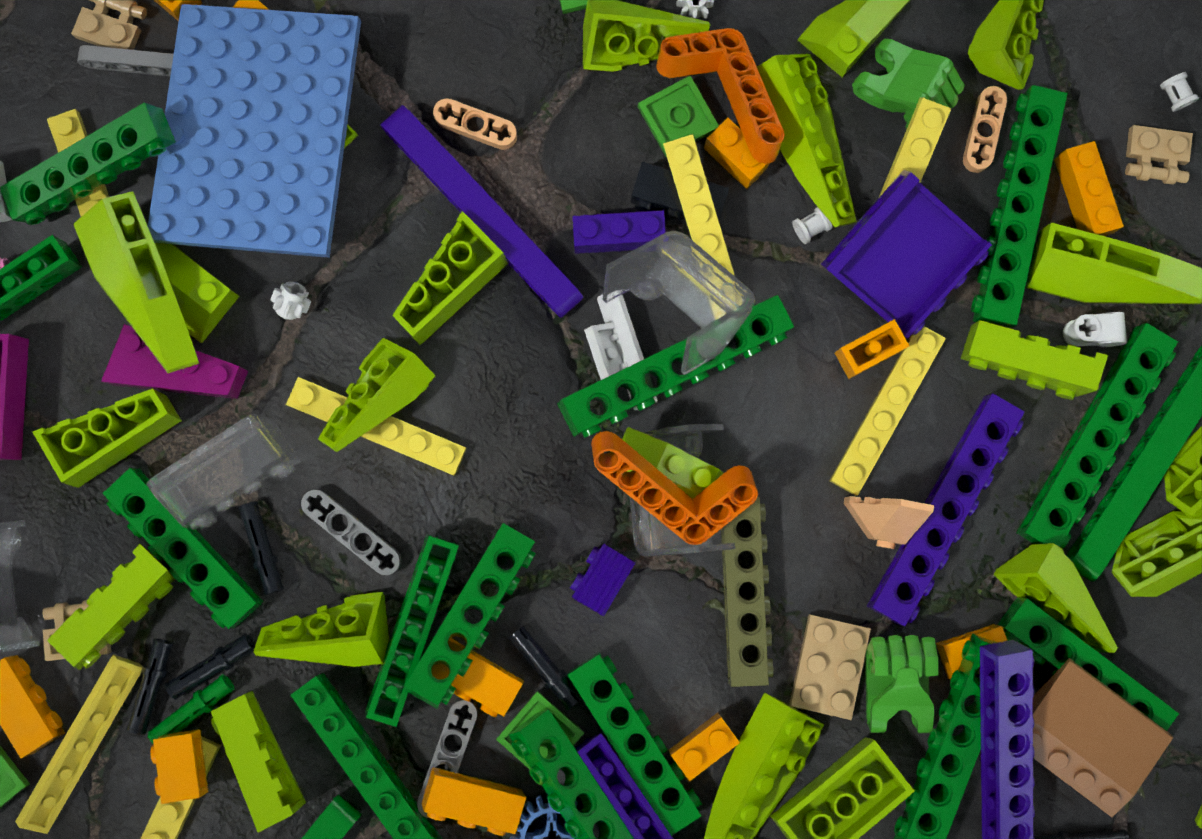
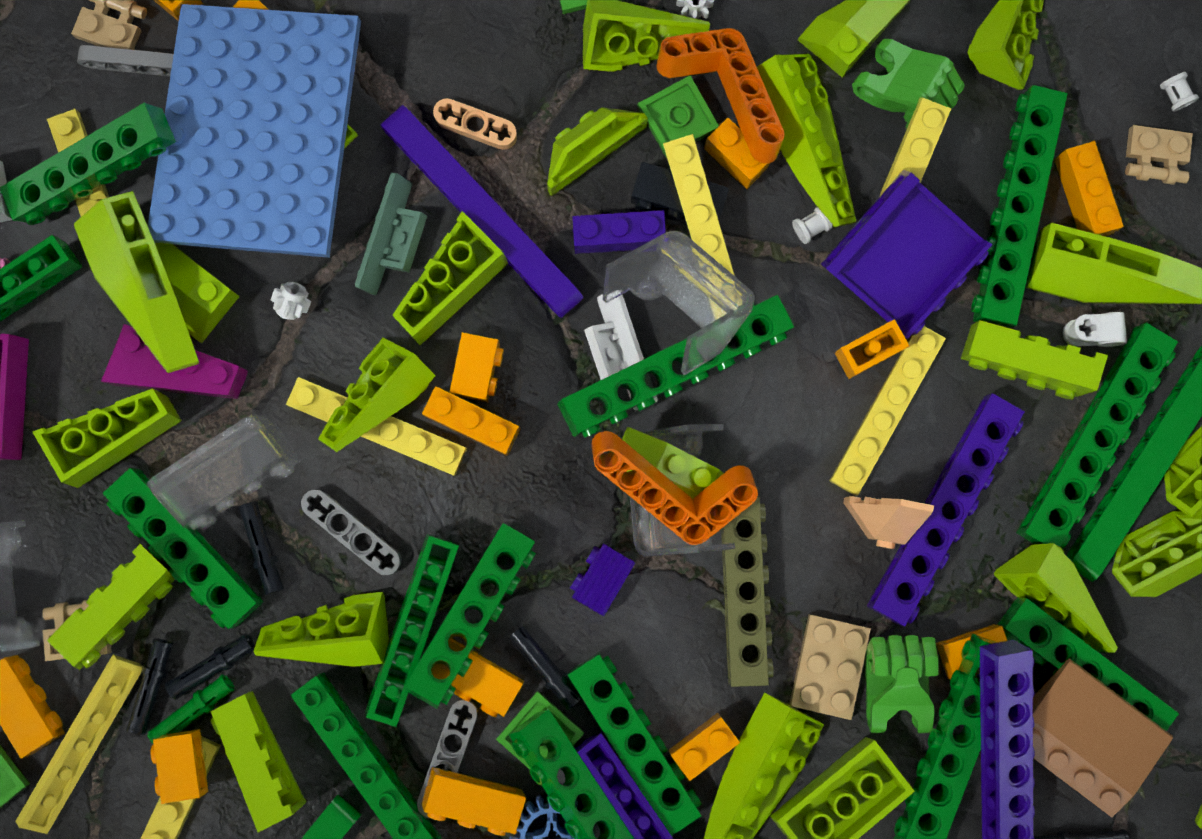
light nougat beam [963,86,1007,173] -> none
none -> sand green bracket [355,173,427,295]
none -> light orange brick [422,386,521,456]
none -> light orange brick [450,332,504,403]
none -> lime wedge [547,107,648,196]

